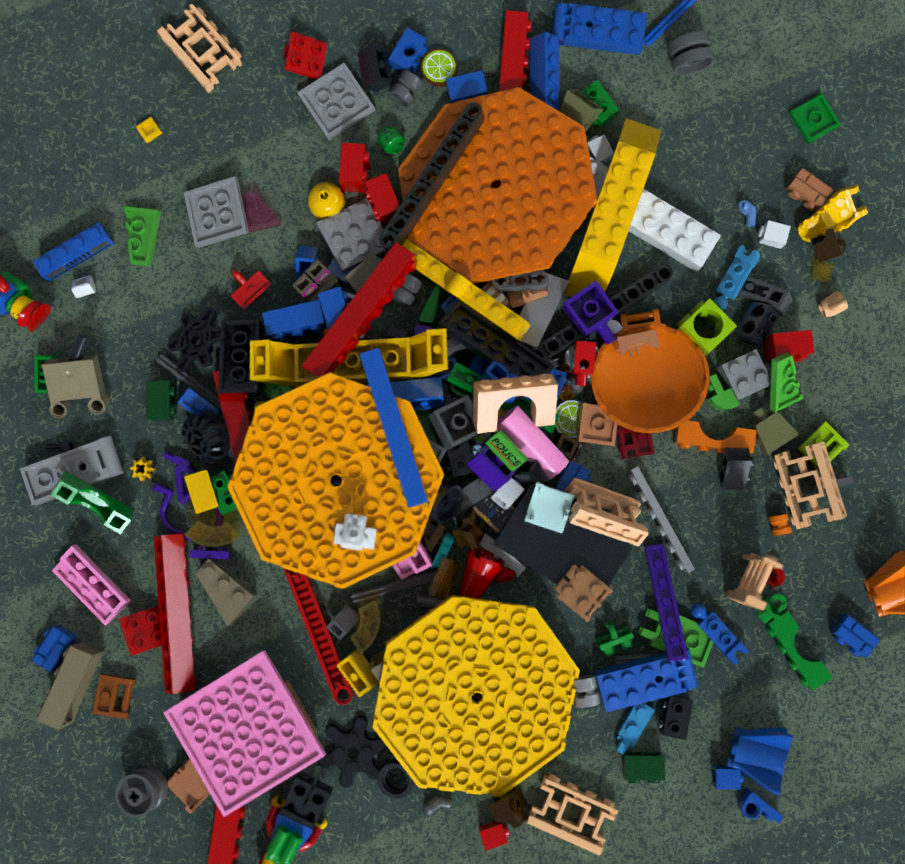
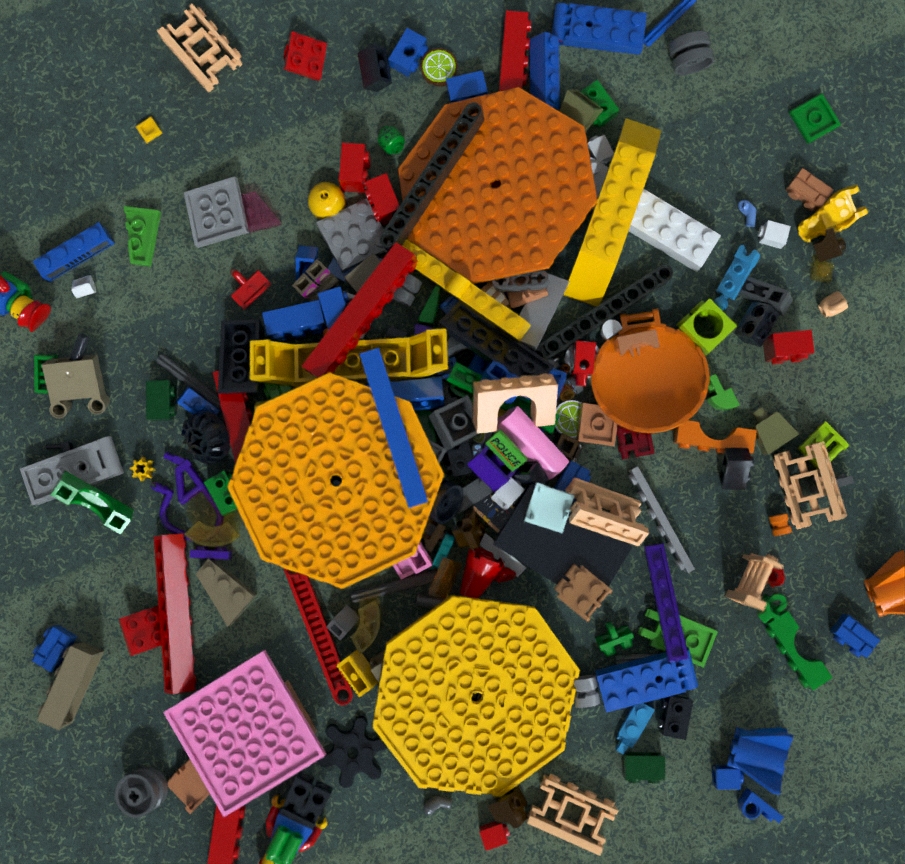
bright pink brick [52,544,131,626] -> none
dark orange plate [92,673,136,719] -> none
black plate [167,306,226,372] -> none
yellow panel [184,470,219,514] -> none
light grey plate [297,63,375,140] -> none
white tile [333,514,377,550] -> none
black tyre [377,758,415,799] -> none
dark grey wheel [389,70,423,107] -> none
dark purple brick [562,281,619,345] -> none
blue plate [691,603,748,664] -> none
light grey brick [717,349,771,400] -> none
bright green wing [770,352,803,412] -> none

